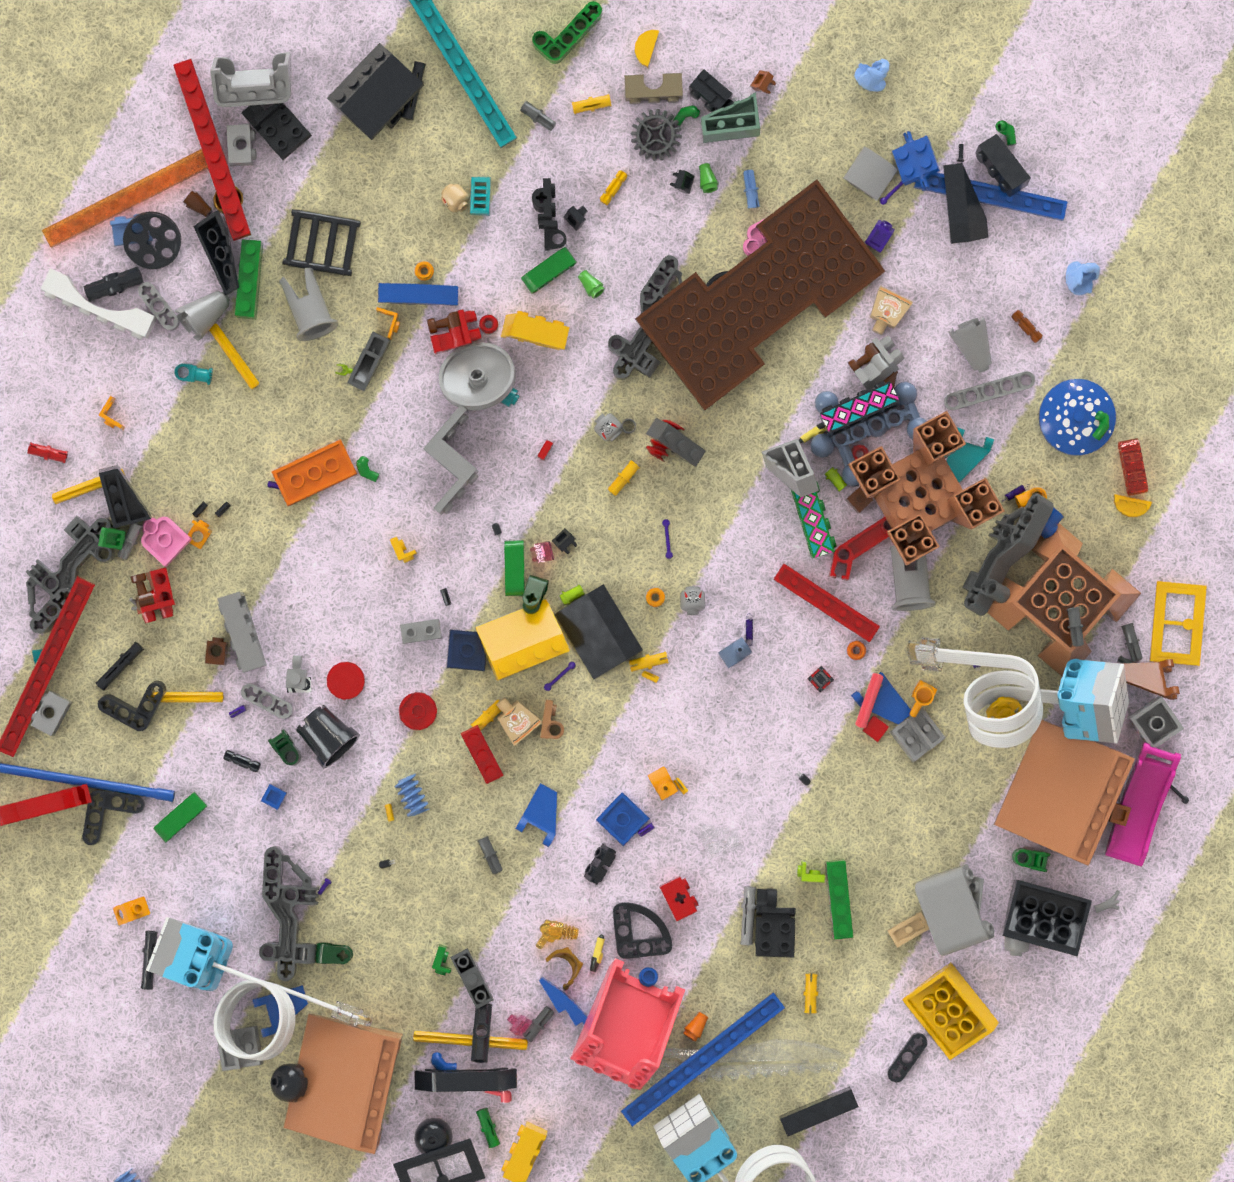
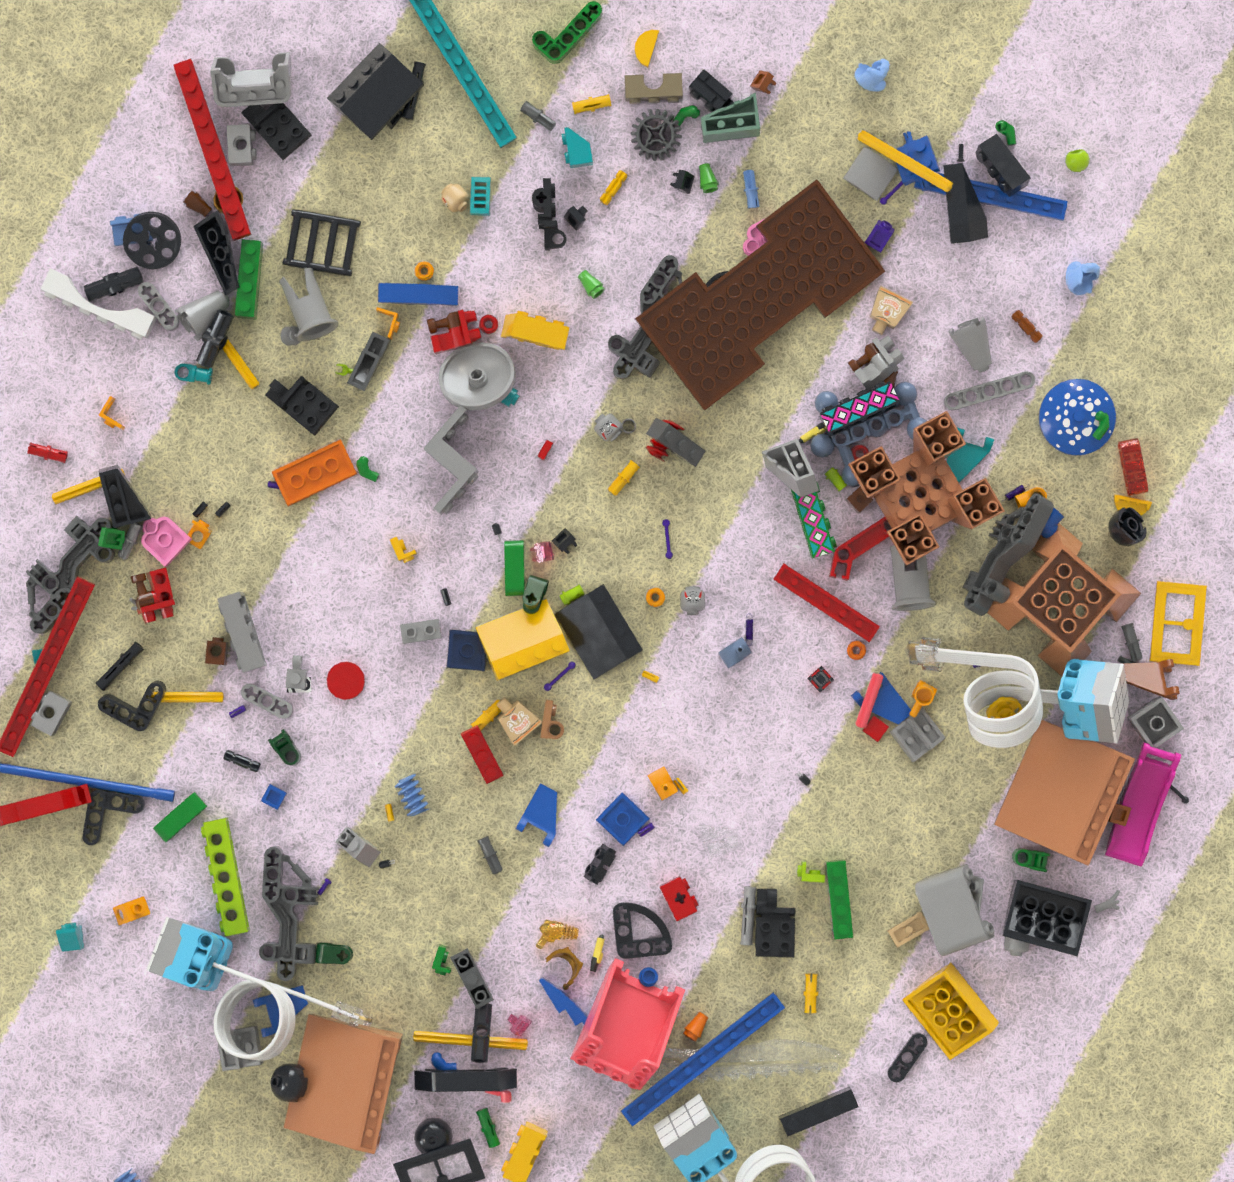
clear orange plate [42,149,208,248] -> none
black pin [141,930,158,990] -> none
black piece [296,705,360,769] -> none
red tile [399,692,437,730] -> none
green beam [521,247,577,294] -> none
dark grey axle [522,1006,554,1042] -> none
yellow pin [629,651,669,672] -> none
dark grey axle [1067,607,1084,647] -> none
none -> teal slope [56,922,84,952]
none -> black piece [196,309,234,368]
none -> lime brick [201,817,250,936]
none -> black plate [265,376,339,436]
none -> light grey wheel [280,326,300,346]
none -> light grey slope [335,826,381,868]
none -> teal slope [561,127,593,169]
none -> yellow axle [858,130,953,192]
none -> lime piece [1065,149,1090,172]
none -> black cylinder [1108,507,1147,547]

